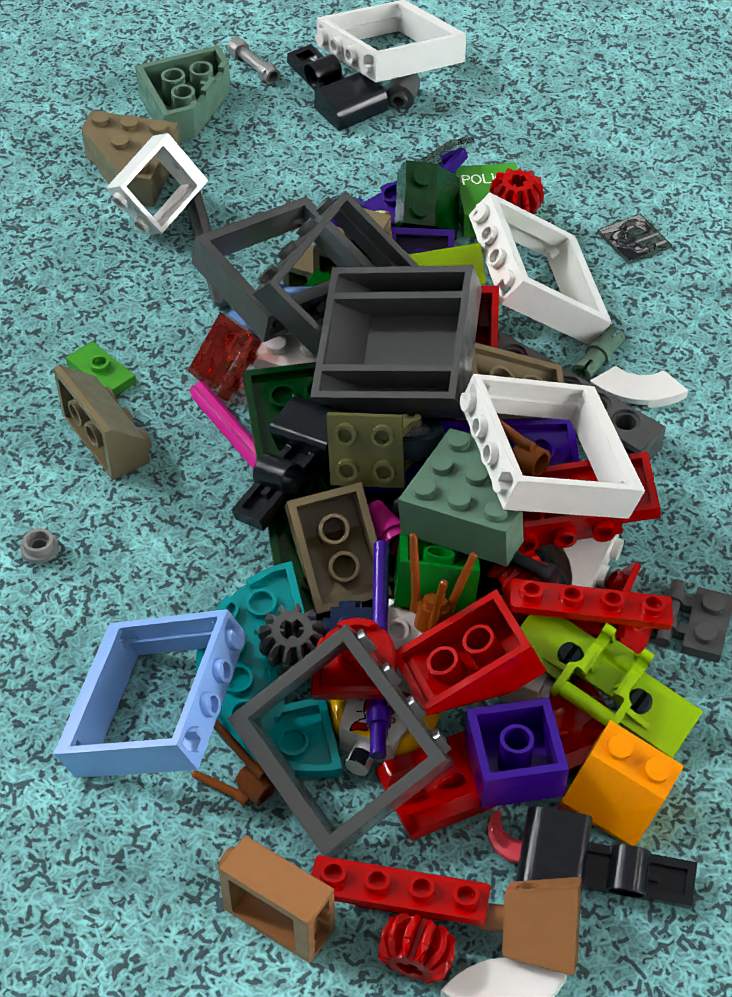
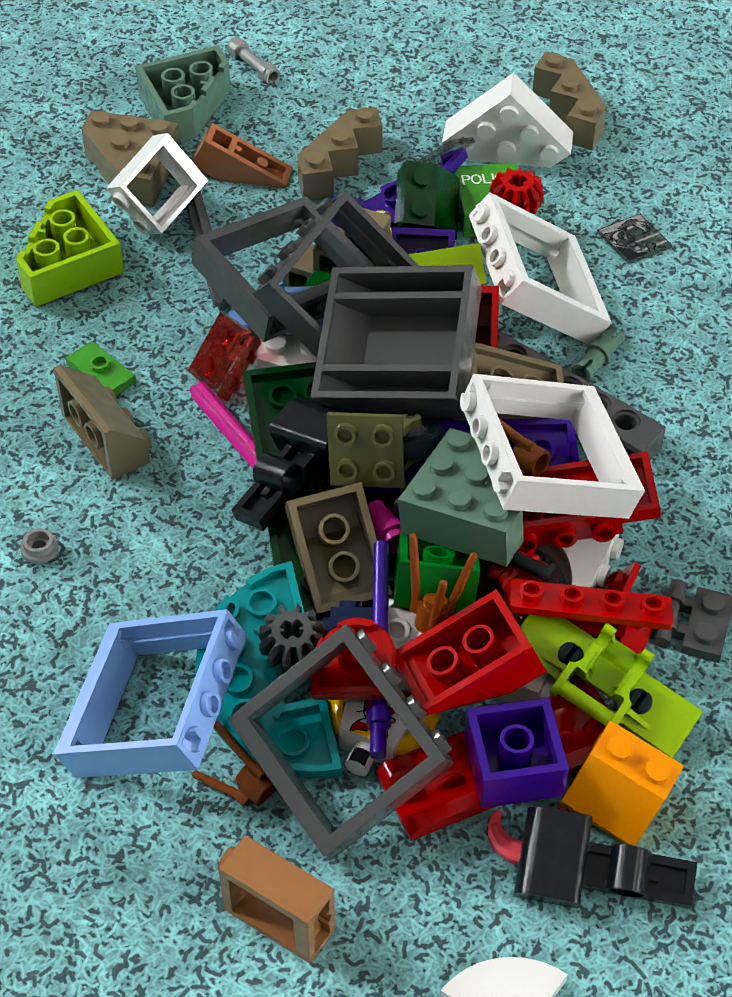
black plate [287,44,388,131] -> none
red bracket [311,855,491,926] -> none
white window [315,0,466,82] -> none
red gear [377,913,456,983] -> none
dark grey brick [386,73,420,109] -> none
medium nougat torso [477,877,582,975] -> none
white tile [590,366,688,408] -> none
none -> lime brick [16,189,124,307]
none -> nougat slope [192,122,293,188]
none -> dark tan brick [297,107,383,201]
none -> white brick [442,73,573,168]
none -> dark tan brick [533,52,607,151]

